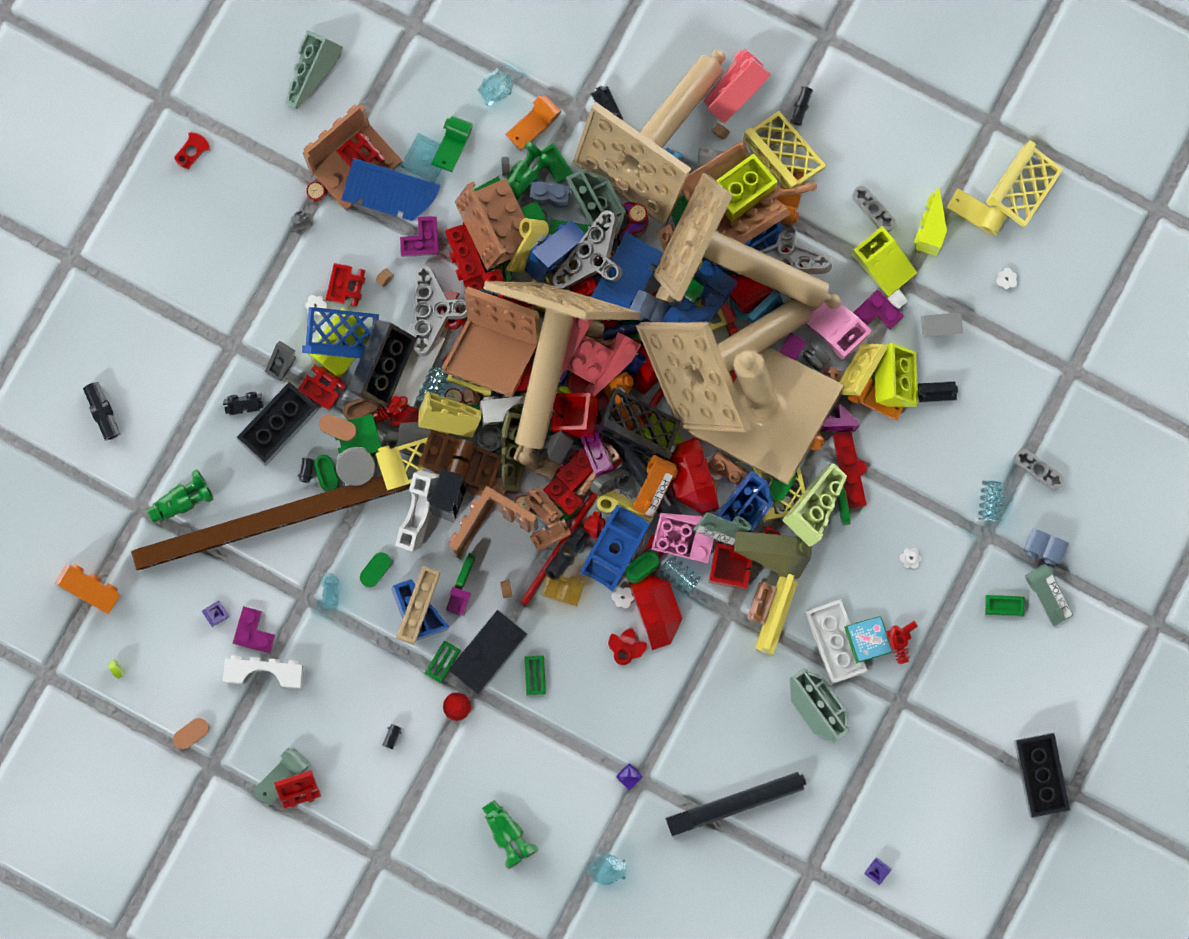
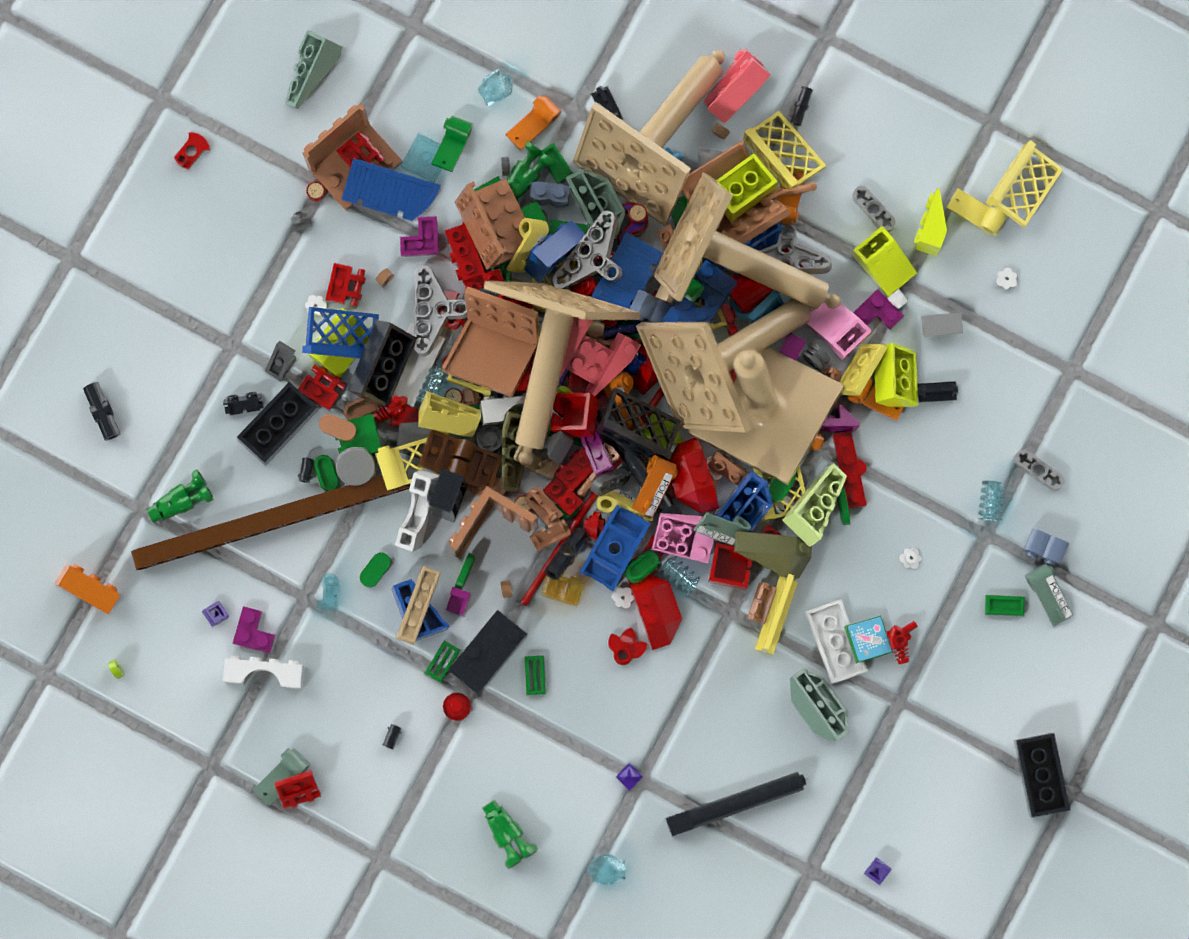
nougat tile [173,718,209,750] -> none

